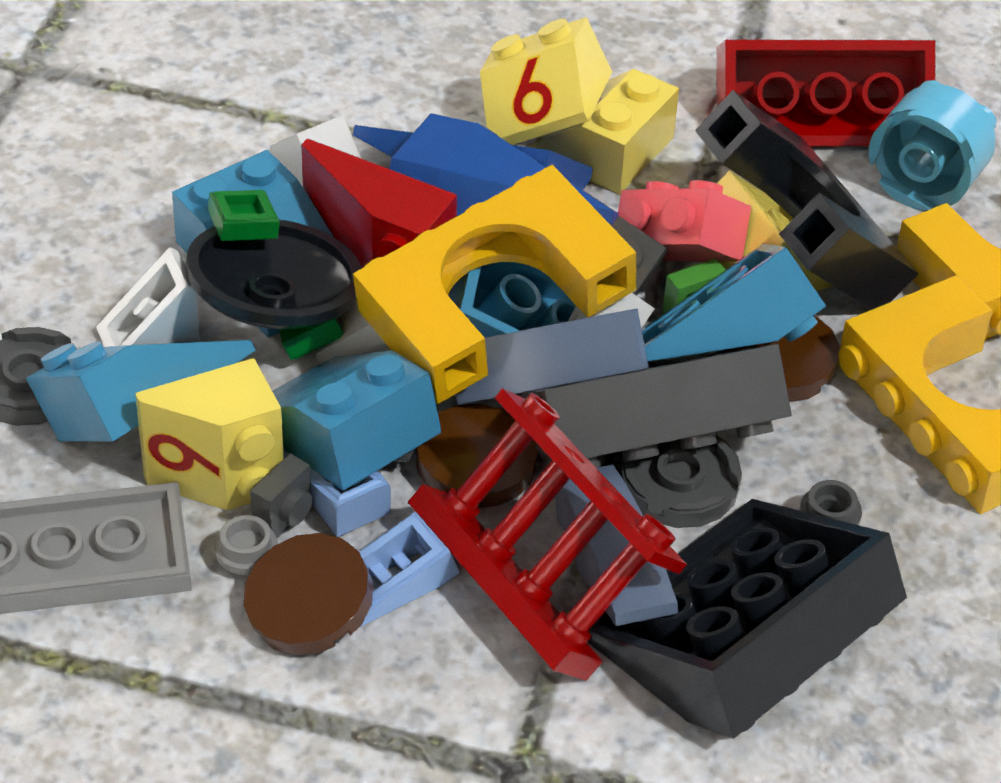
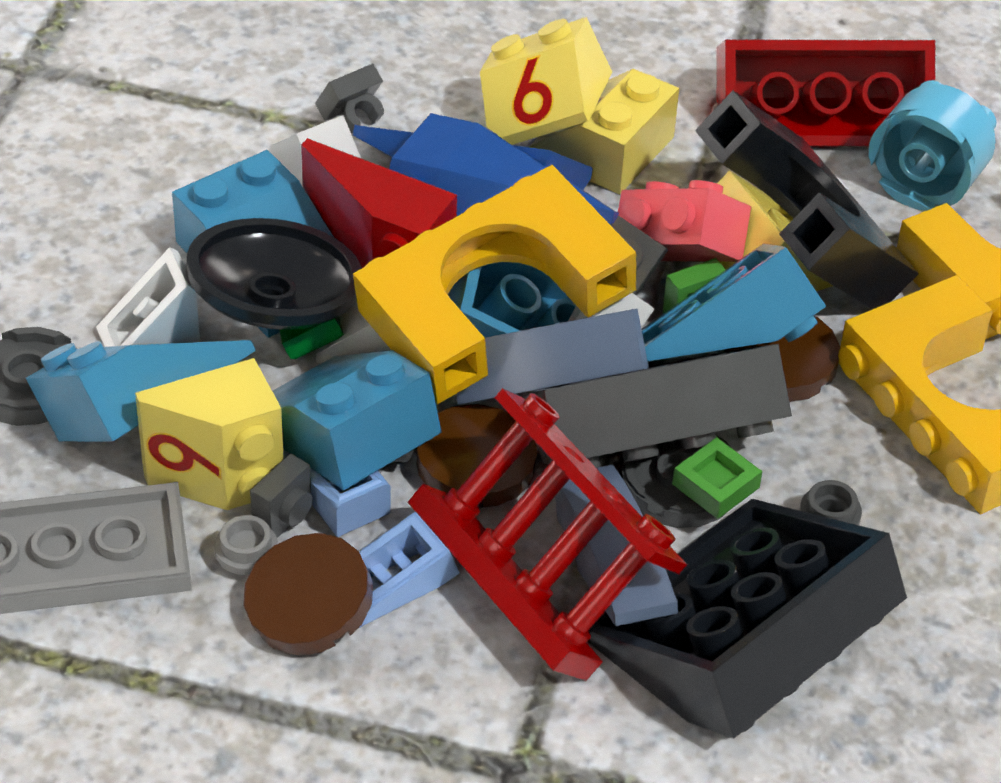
green tile [207,190,280,241] -> none
none -> dark grey tile [315,63,384,133]
none -> bright green plate [672,437,763,519]

